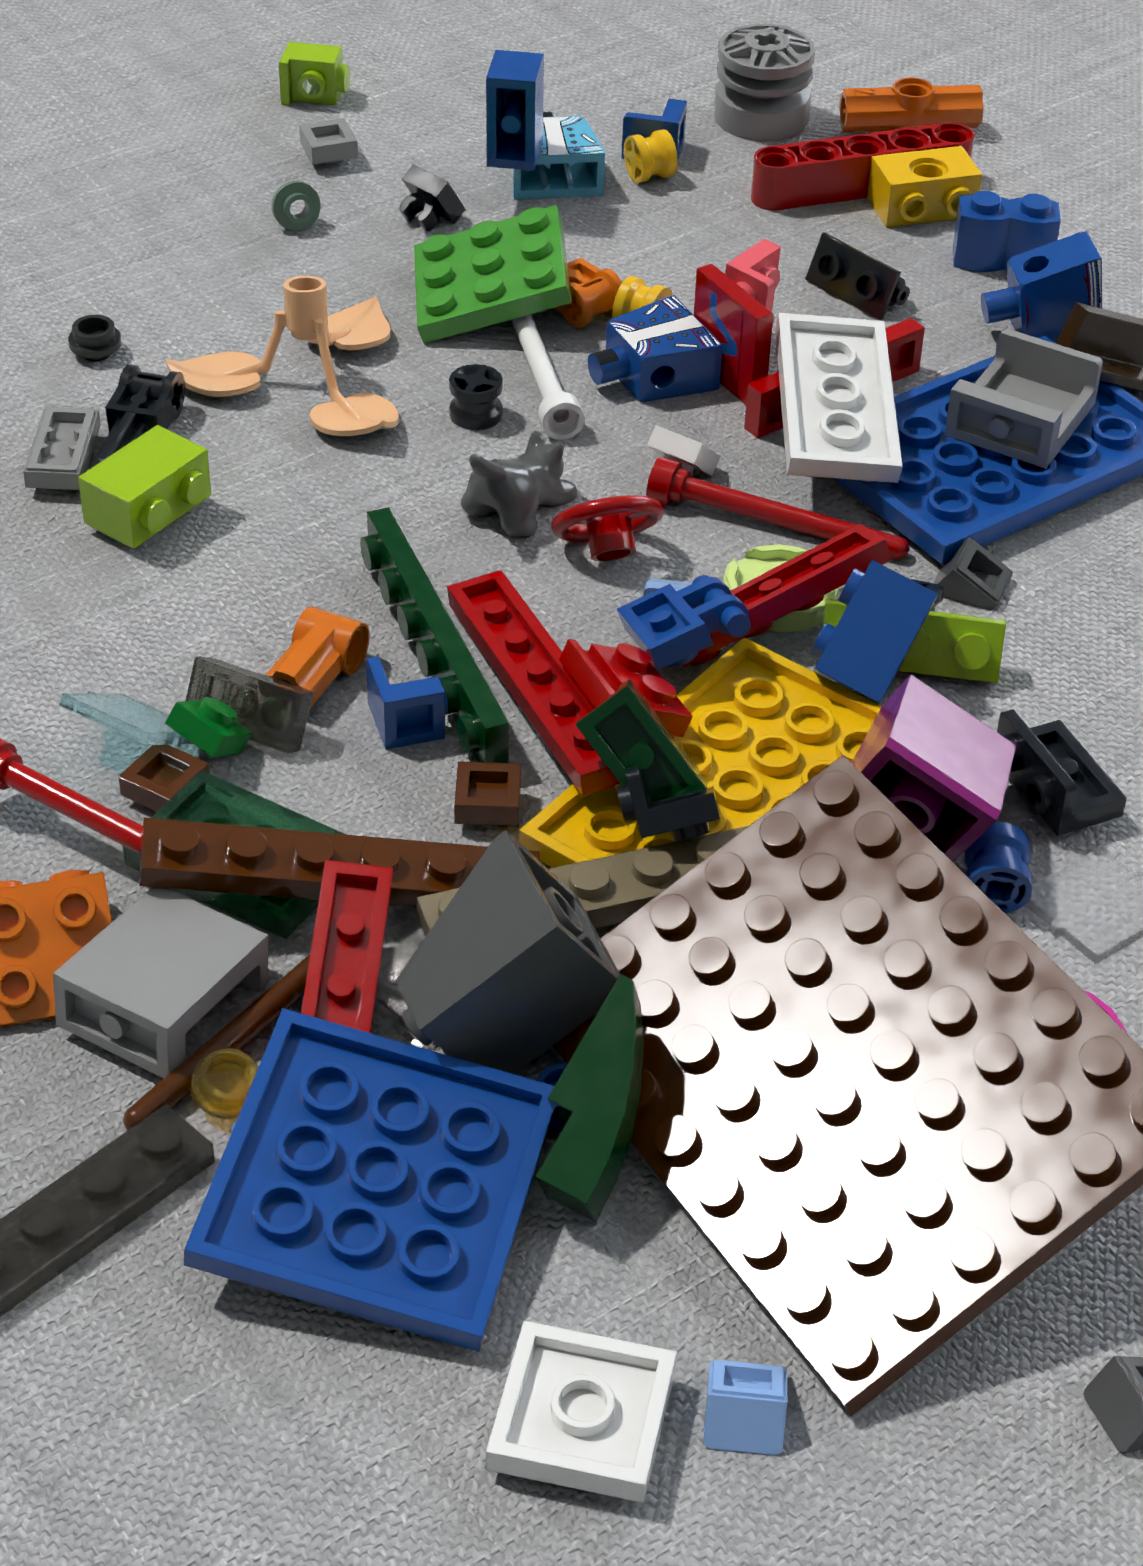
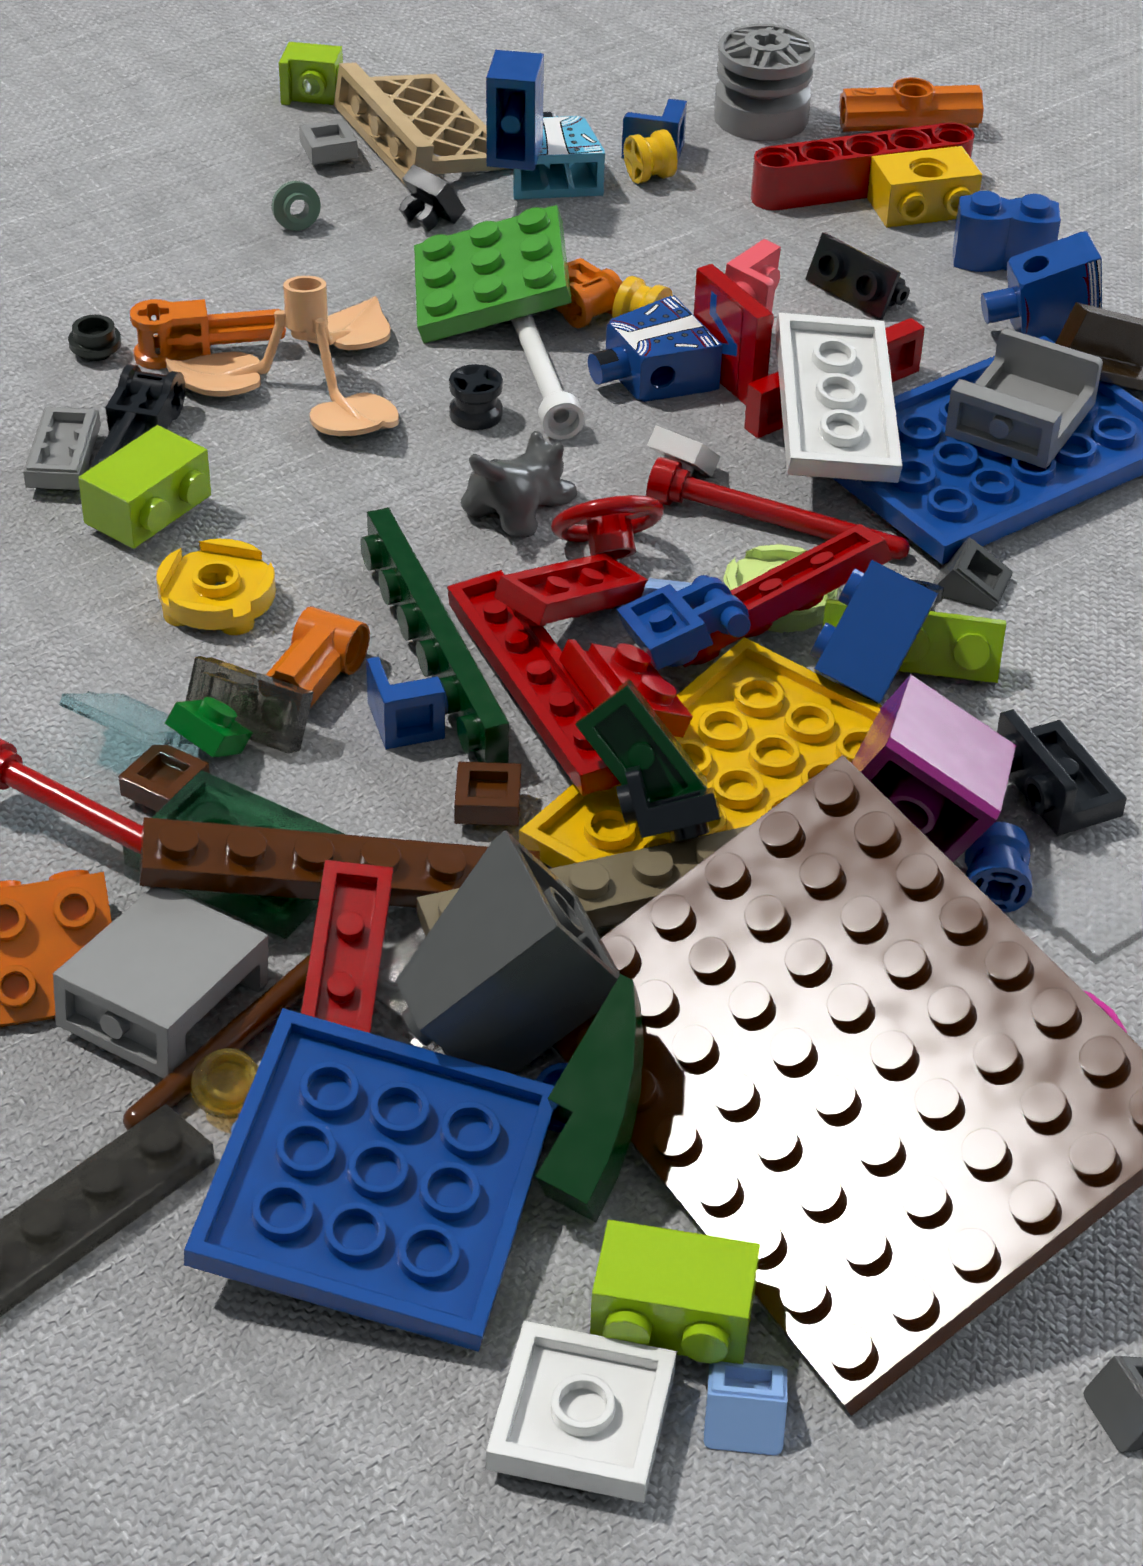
none -> orange connector [130,299,286,369]
none -> yellow plate [156,539,276,635]
none -> tan fence [334,62,509,187]
none -> red plate [494,553,648,626]
none -> lime brick [590,1219,760,1364]

